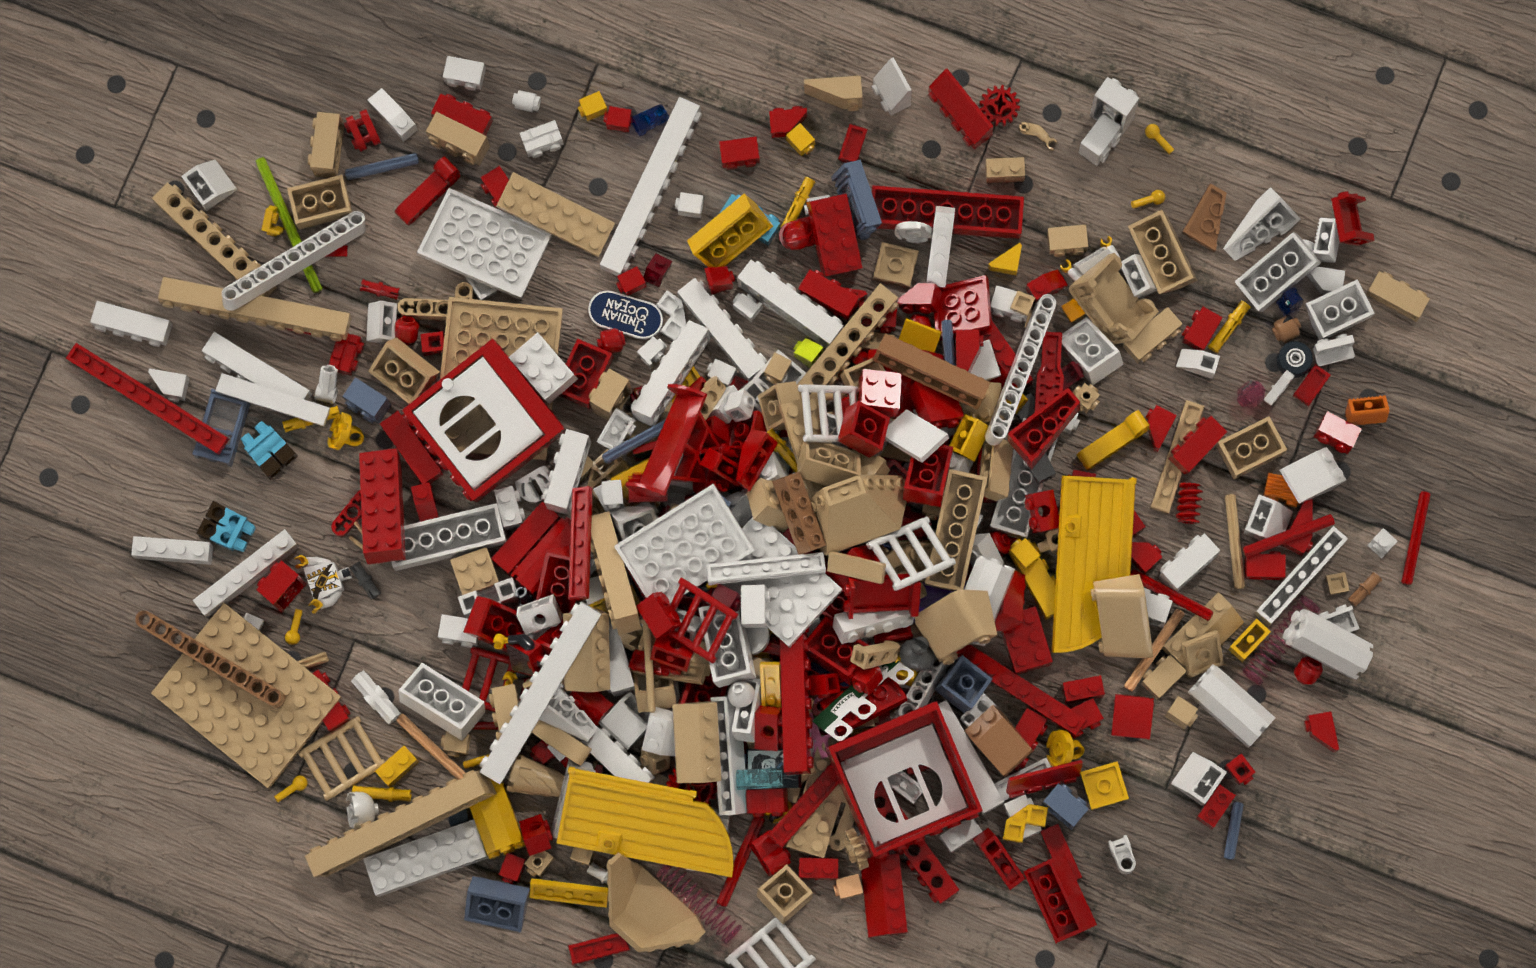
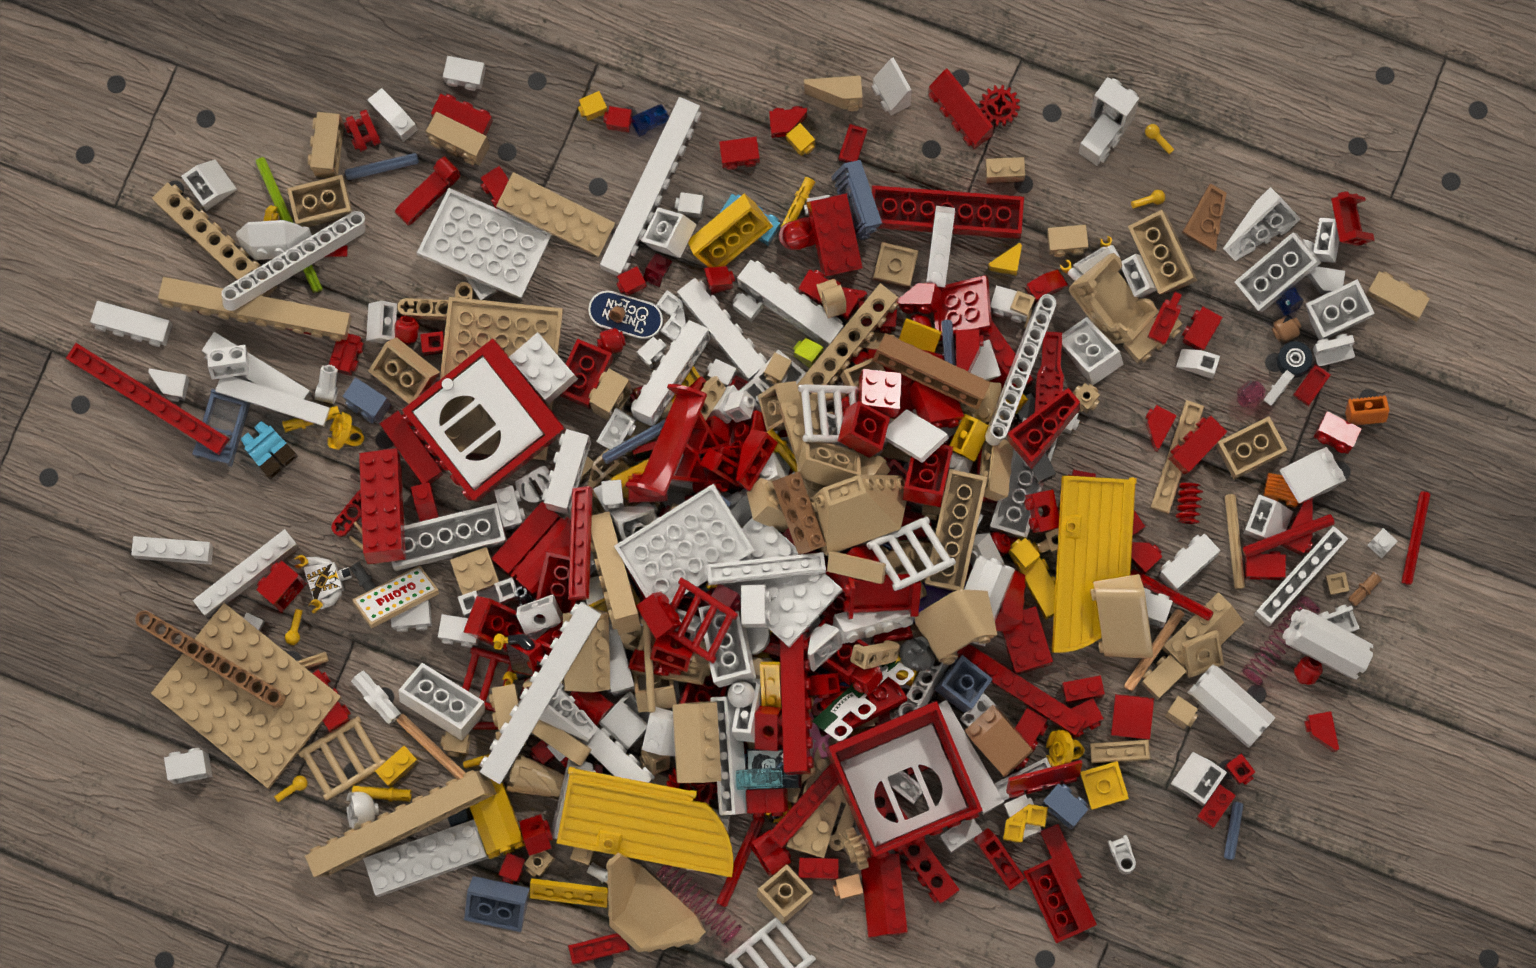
medium azure hips [196,501,256,552] -> none
red pin [360,279,400,300] -> none
white brick [512,90,541,112] -> none
white brick [520,120,564,158] -> none
white tile [895,221,933,243] -> none
tan arm [1019,122,1058,151] -> none
light orange tile [1061,299,1086,323] -> none
dark red bracket [1062,361,1084,391] -> none
yellow beam [1076,410,1150,471] -> none
yellow pin [1208,300,1251,353] -> none
yellow brick [1228,619,1271,663] -> none
none -> white brick [164,748,213,784]
none -> white brick [207,345,250,380]
none -> white wedge [236,220,312,260]
none -> tile [352,565,439,629]
none -> white brick [391,600,432,632]
none -> medium nougat hinge [609,306,626,323]
none -> white brick [641,208,697,258]
none -> white slope [808,623,842,672]
none -> tan beam [816,279,846,318]
none -> tan tile [1090,740,1150,764]
none -> red hinge [1147,292,1182,345]

